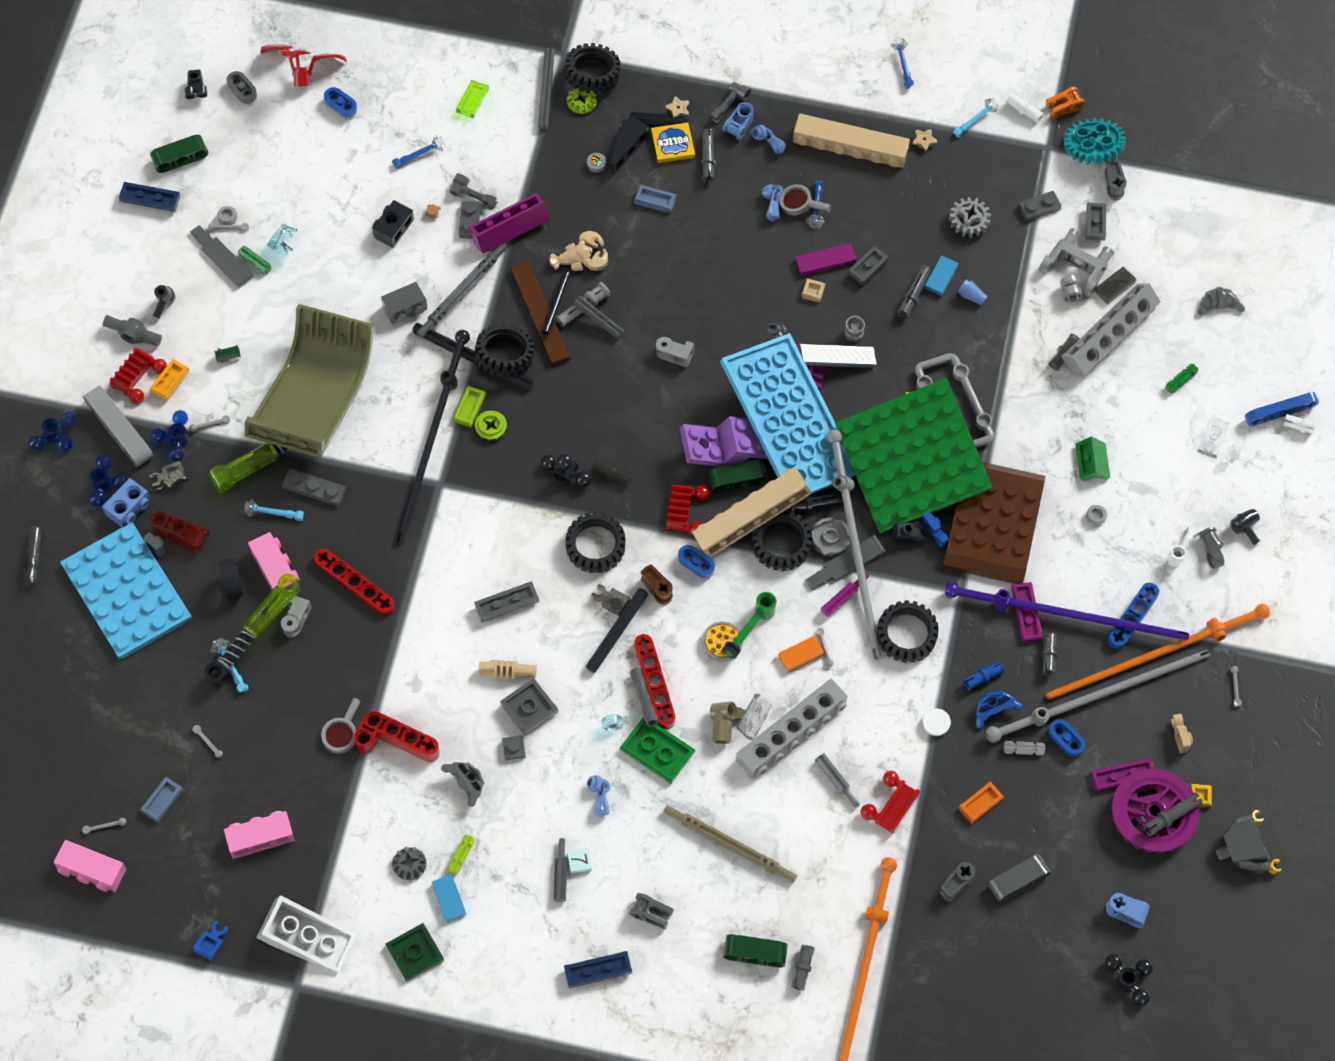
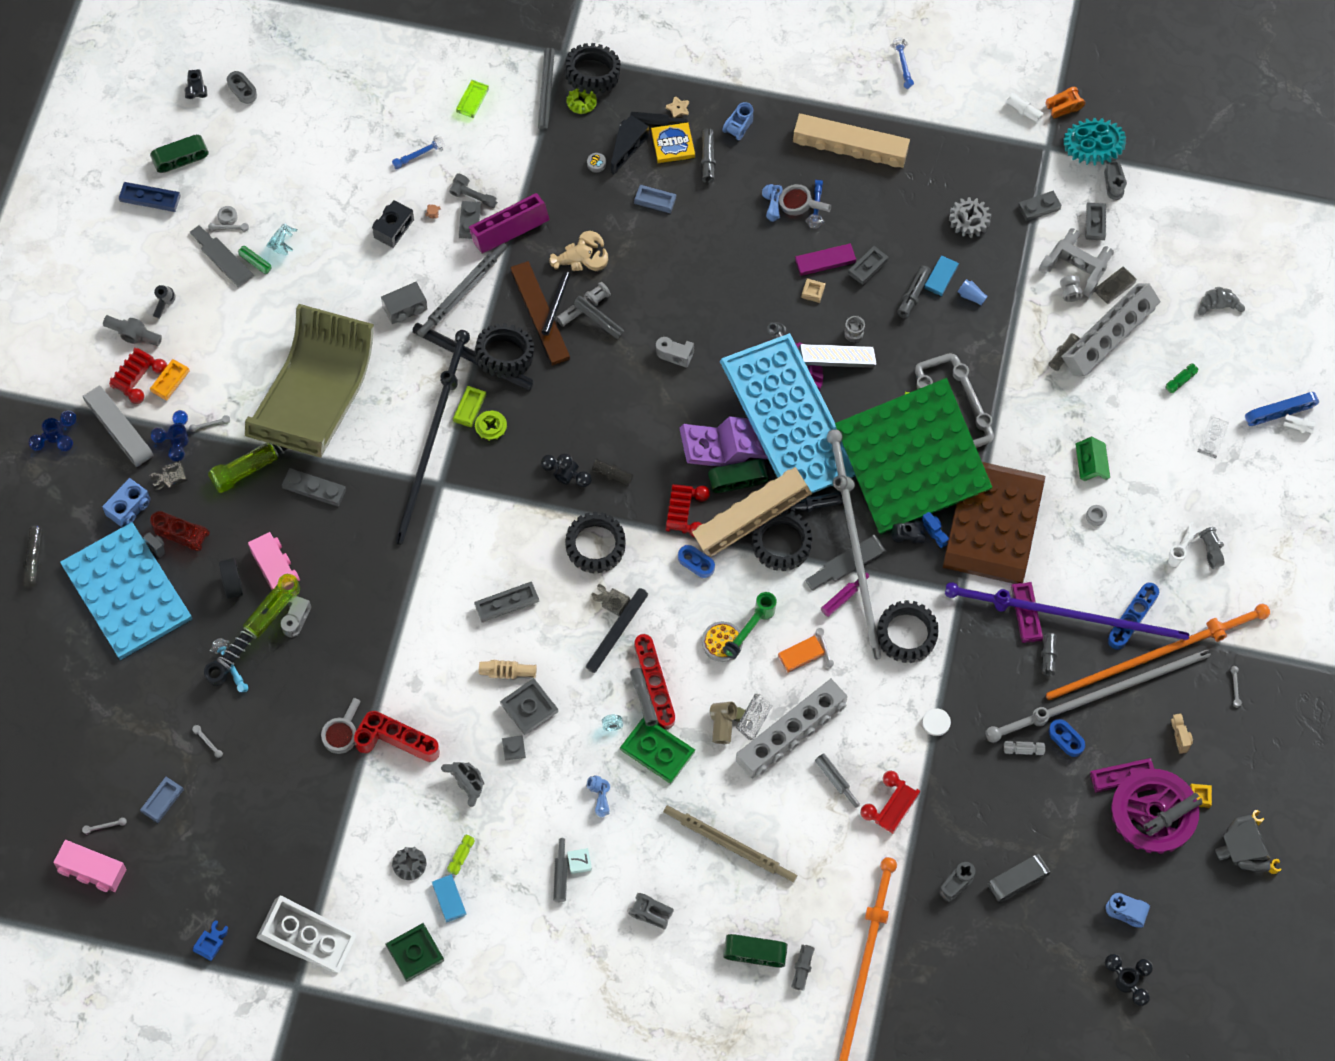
clear blue piece [90,454,128,507] -> none
dark green pin [214,345,241,363] -> none
bright pink brick [224,811,295,859] -> none
medium azure piece [244,499,304,521] -> none
red plant [260,44,347,86] -> none
red beam [314,549,395,616] -> none
blue plate [324,87,357,117] -> none
dark blue plate [564,951,632,988] -> none
reddish brown piece [641,564,673,605] -> none
dark grey brick [711,82,752,123] -> none
medium blue piece [752,125,786,154] -> none
light grey tile [811,517,850,557] -> none
tan plate [913,129,937,151] -> none
medium azure piece [952,98,999,138] -> none
orange tile [958,782,1004,824] -> none
blue pin [963,661,1005,691] -> none
blue piece [975,690,1023,729] -> none
black piece [1230,509,1260,545] -> none

